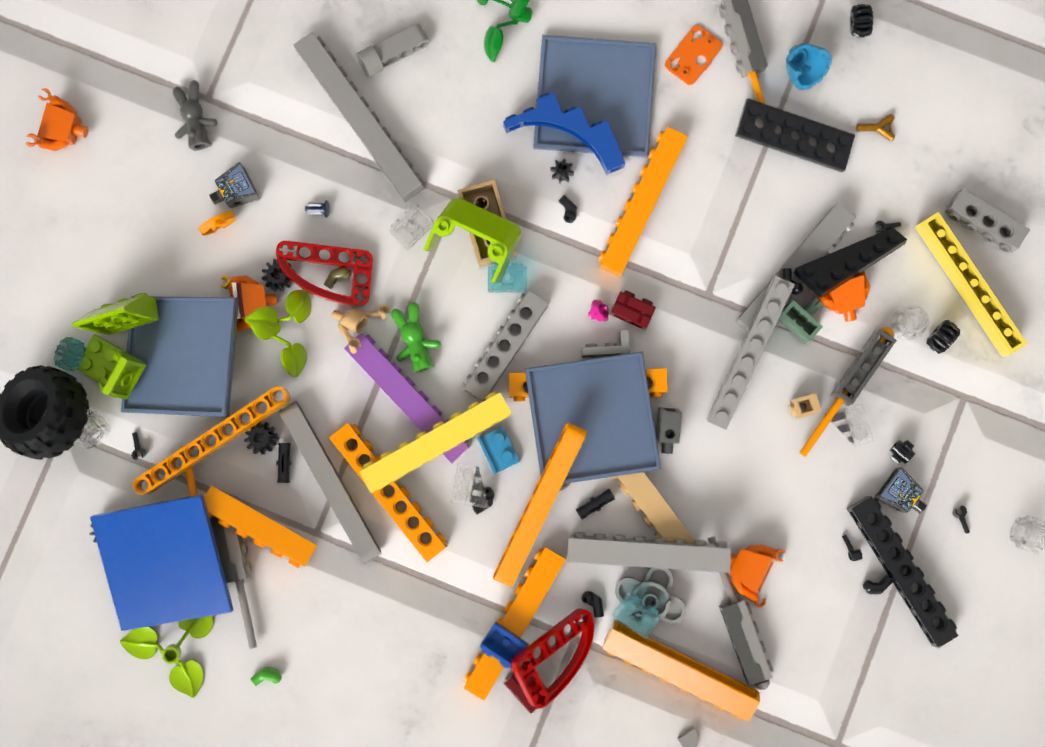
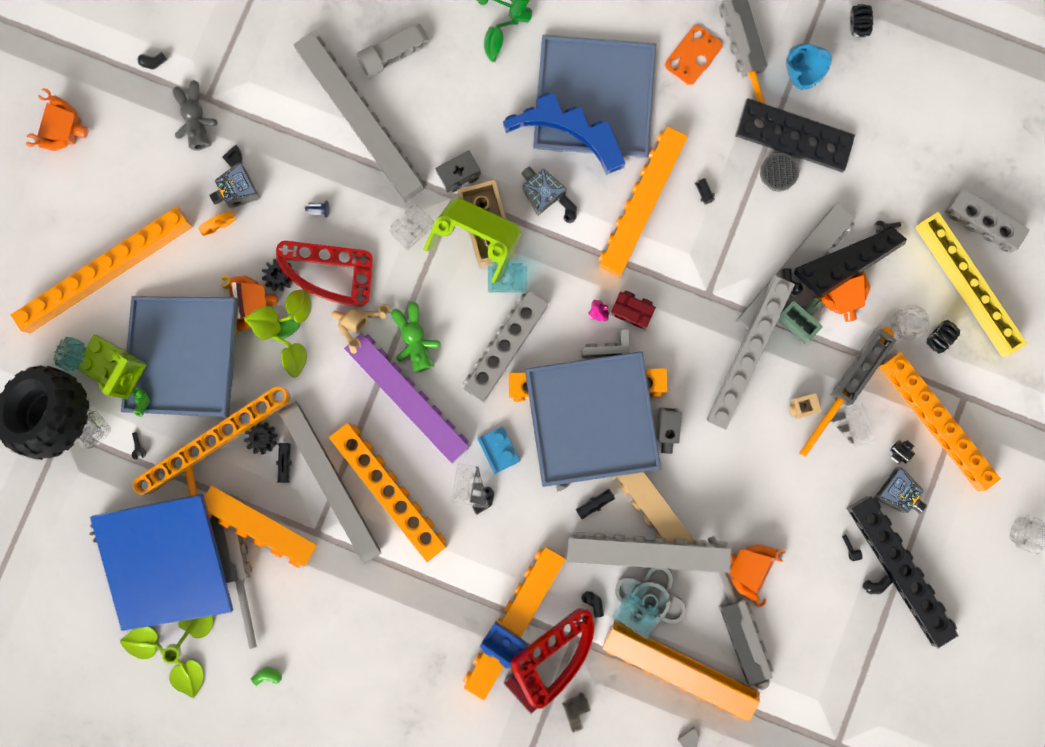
lime slope [72,293,159,335] -> none
olive arm [323,266,351,289] -> none
light yellow brick [359,392,512,493] -> none
light orange beam [493,422,587,587] -> none
black gear [550,158,574,184] -> none
pearl gold piece [856,114,895,141] -> none
black hand [952,506,970,534] -> none
none -> light orange brick [10,206,193,334]
none -> bright green arm [132,387,150,417]
none -> black arm [137,52,168,70]
none -> black tile [222,145,242,167]
none -> bright green tile [277,320,301,339]
none -> dark grey brick [435,150,481,193]
none -> torso [521,166,567,216]
none -> clear smoke piece [562,692,591,732]
none -> black pin [695,178,715,205]
none -> tile [760,152,799,192]
none -> light orange brick [879,352,1001,491]

